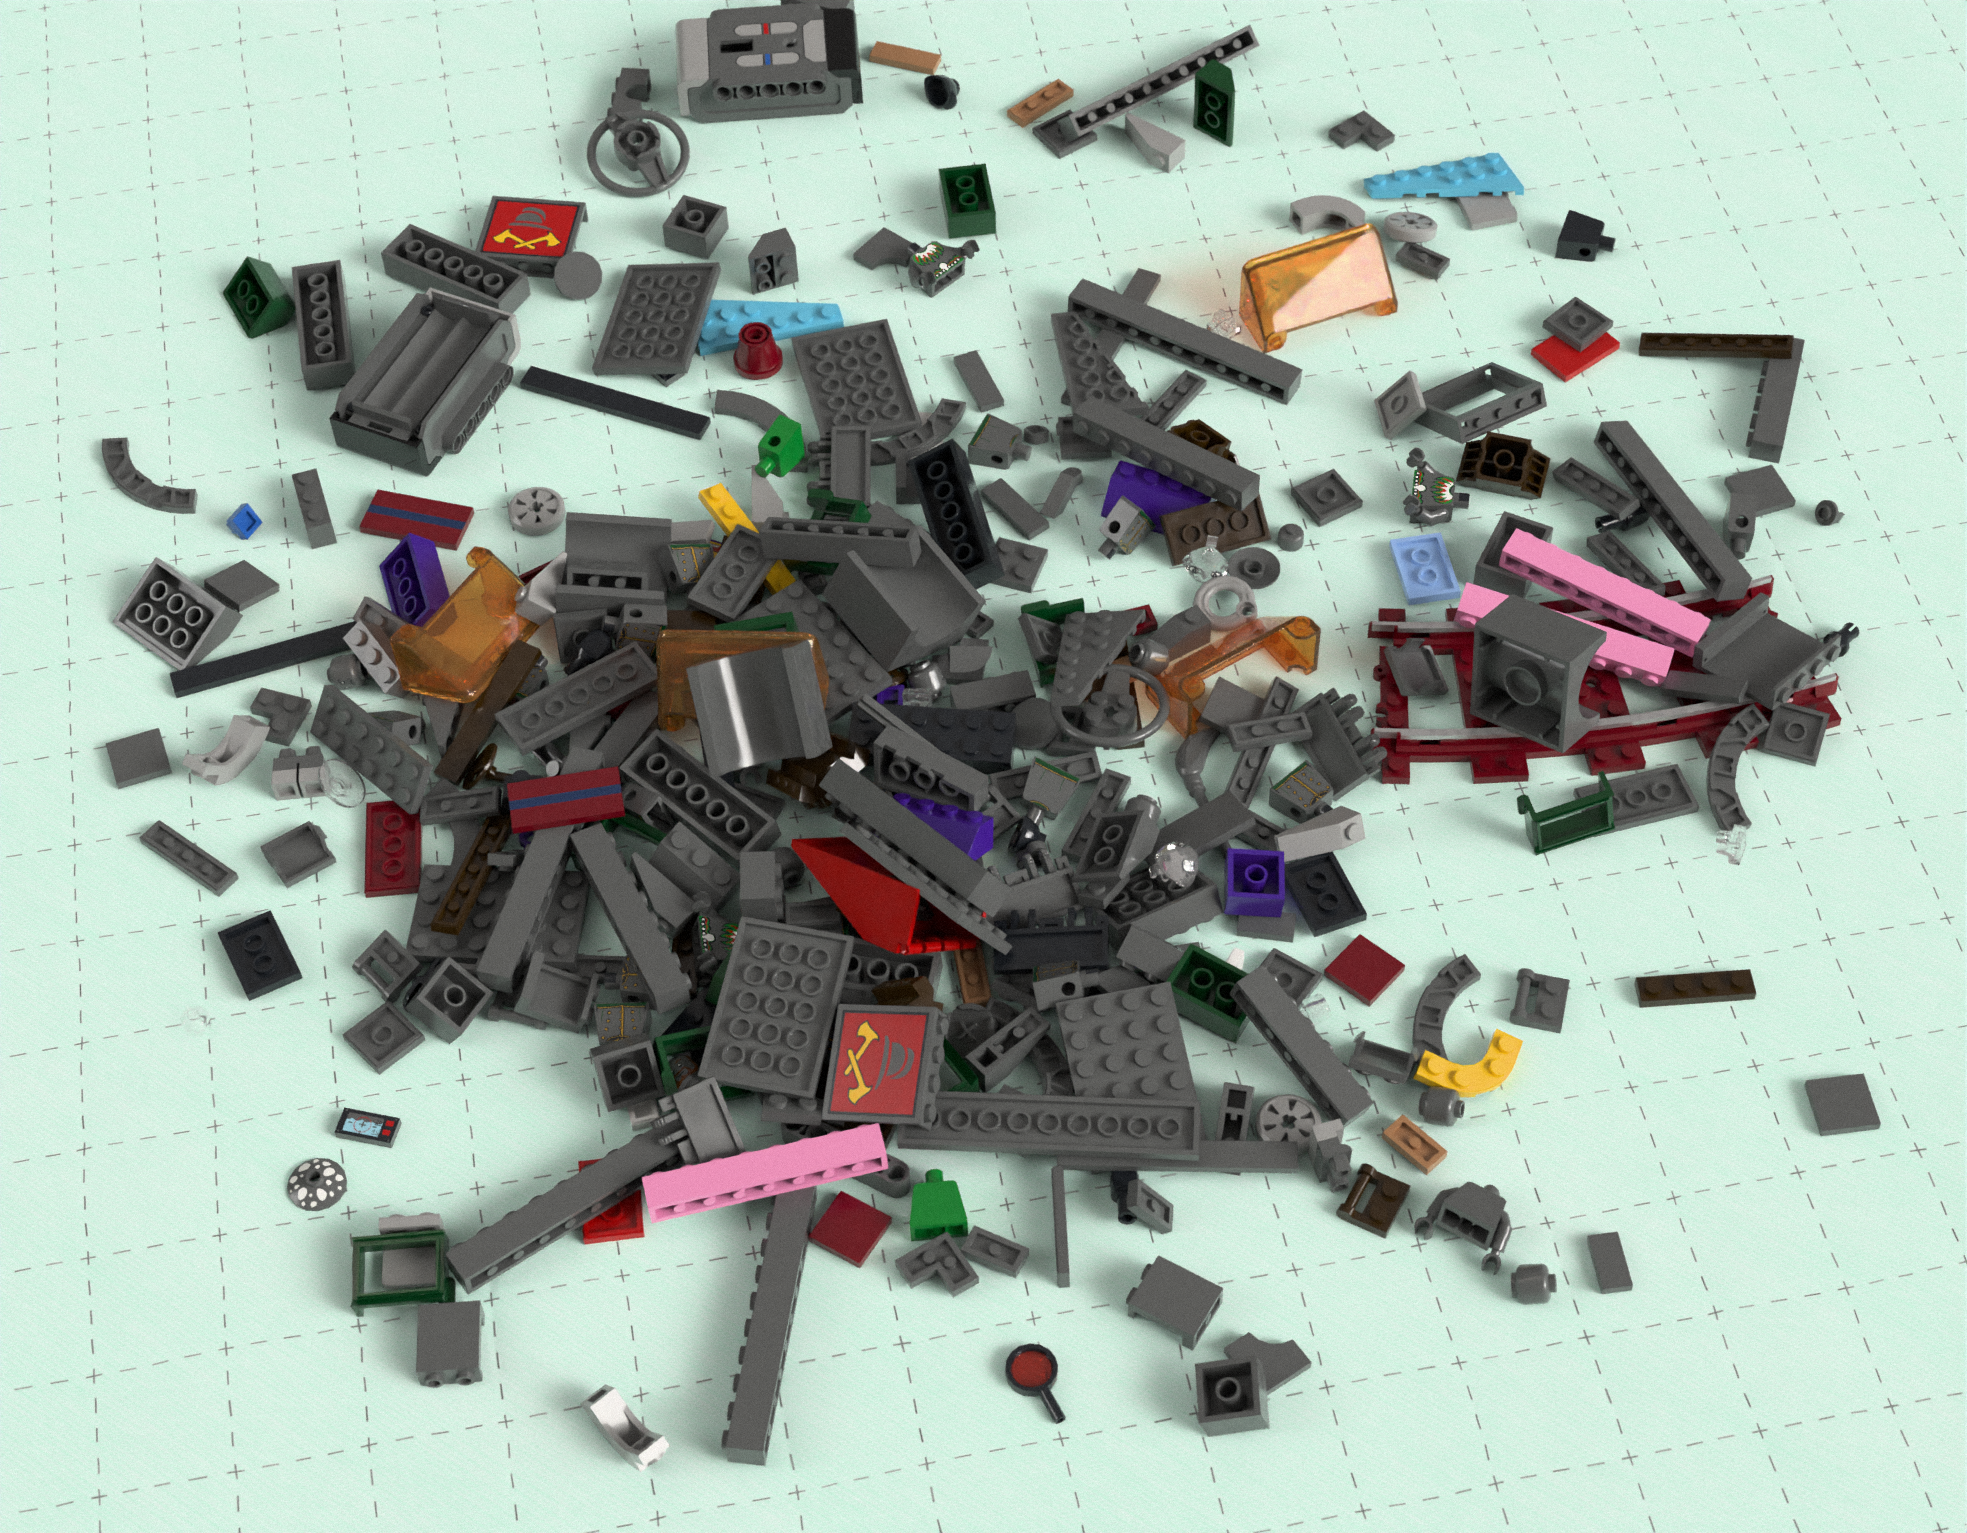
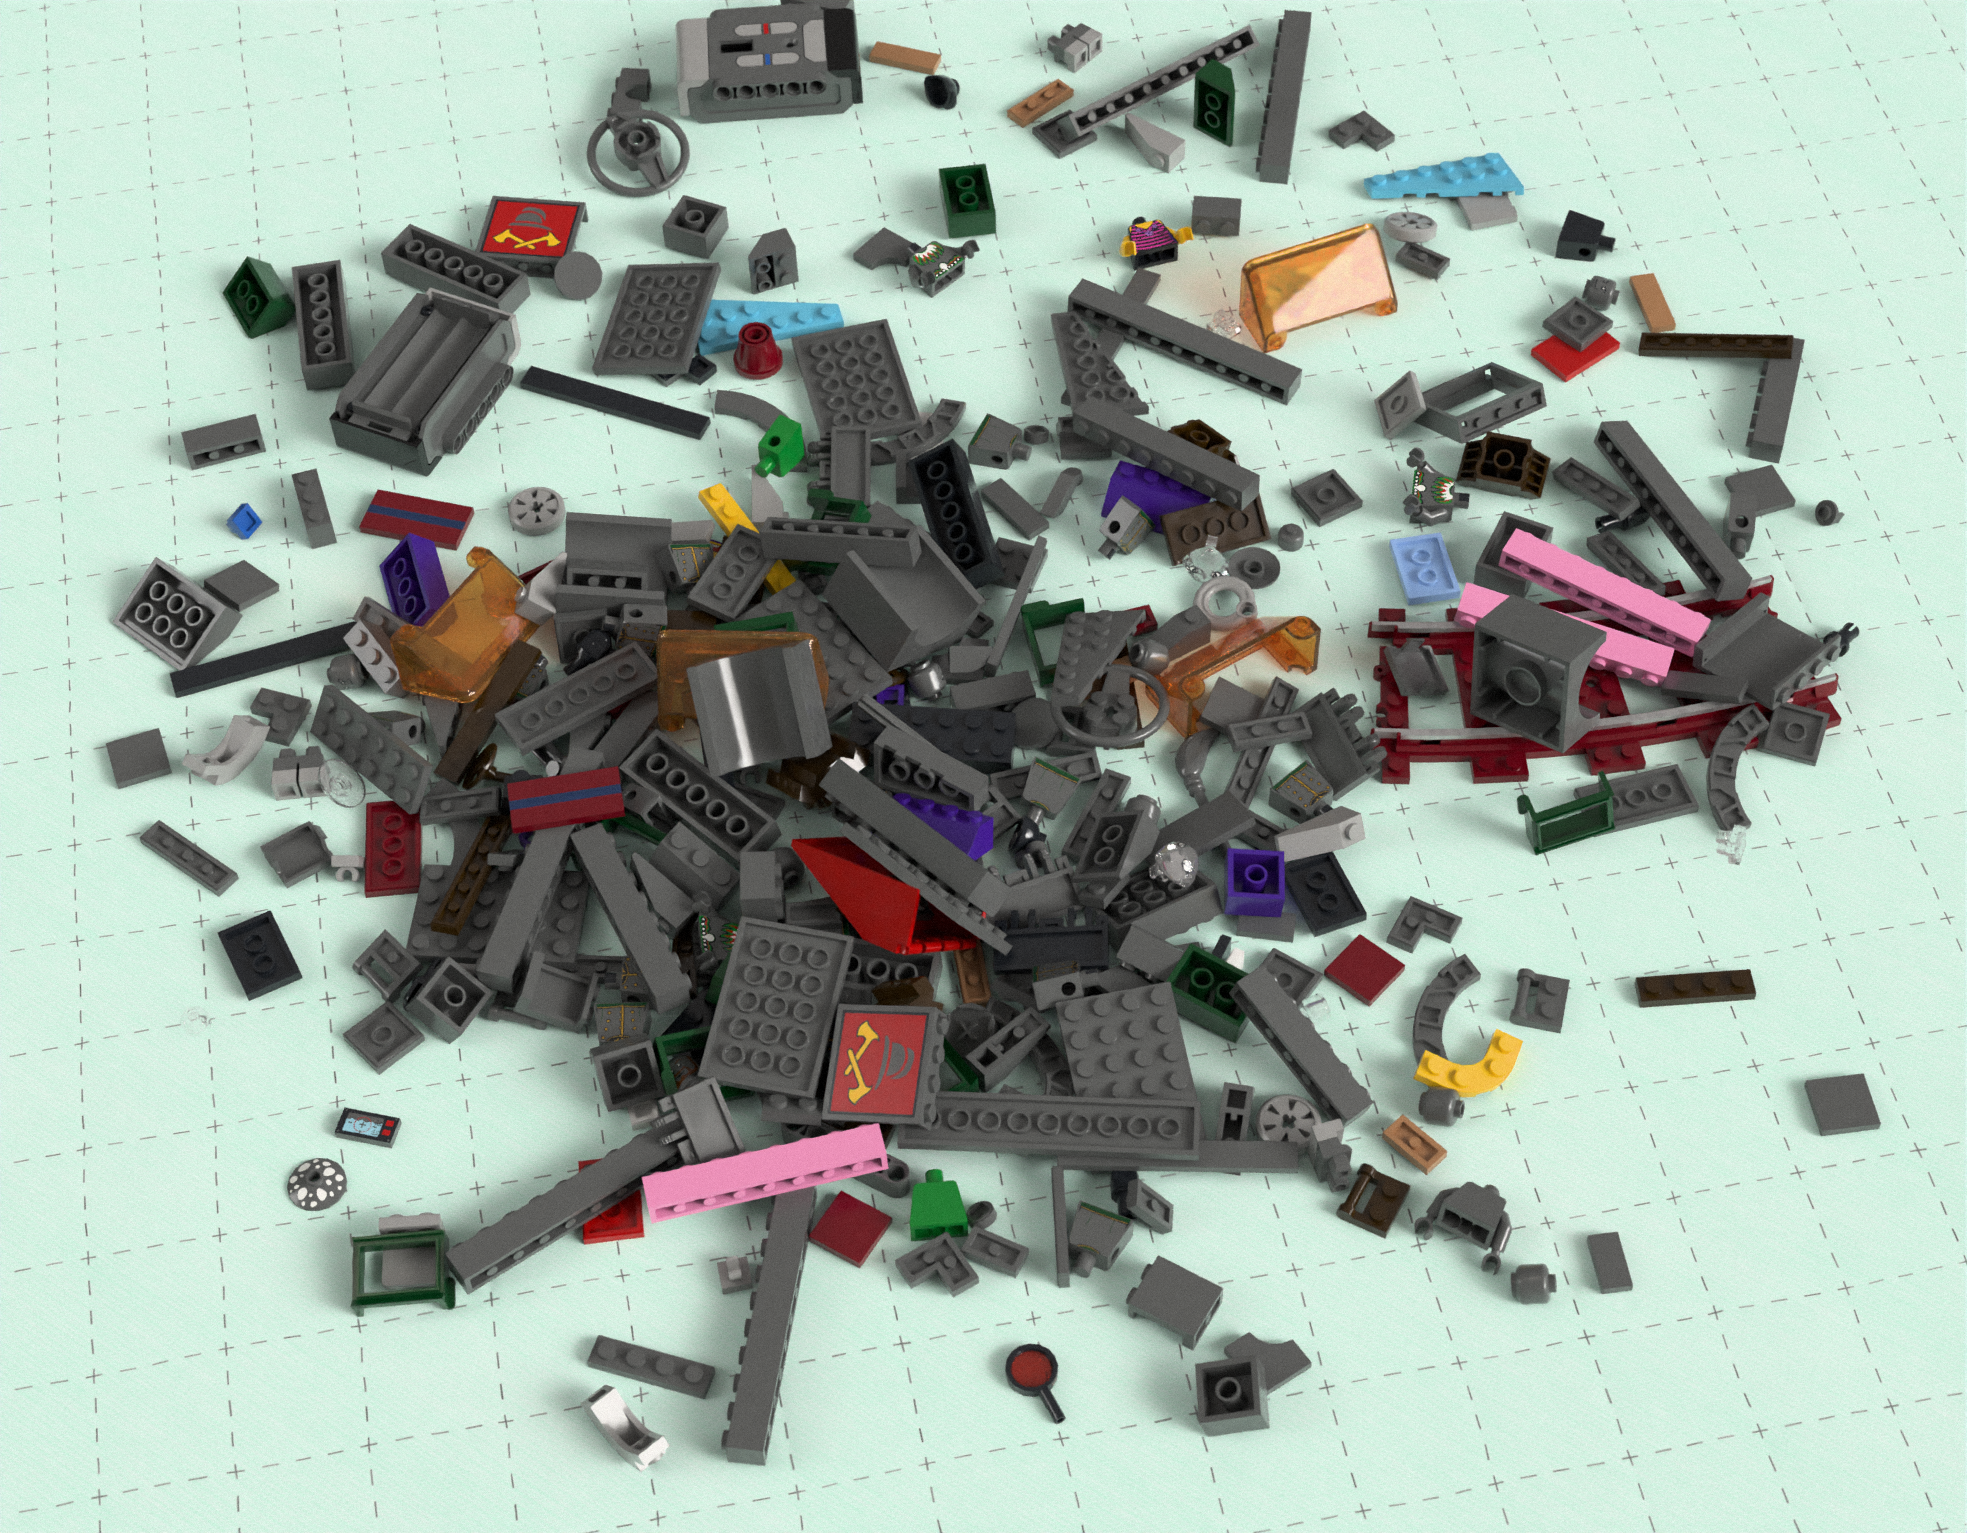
dark grey tile [102,437,198,514] -> none
dark grey panel [416,1300,485,1388] -> none
clear tile [902,688,933,707] -> none
dark grey tile [953,350,1004,413] -> none
dark grey tile [1018,613,1063,665] -> none
dark grey tile [1140,370,1207,430] -> none
light grey arch [1289,195,1371,251] -> none
dark grey piece [1348,1031,1420,1084] -> none
none -> dark grey brick [181,414,266,470]
none -> light grey tile [331,855,365,882]
none -> dark grey plate [587,1335,716,1400]
none -> black plate [683,354,717,385]
none -> light grey tile [717,1256,753,1295]
none -> dark grey tile [966,1201,997,1229]
none -> dark grey tile [984,536,1047,677]
none -> hips [1047,23,1102,74]
none -> dark grey torso [1068,1200,1133,1278]
none -> torso [1119,216,1194,271]
none -> dark grey brick [1191,196,1242,236]
none -> black tile [1212,934,1232,961]
none -> dark grey brick [1256,10,1312,184]
none -> dark grey tile [1386,896,1463,954]
none -> dark grey head [1582,276,1620,311]
none -> medium nougat tile [1629,273,1676,333]

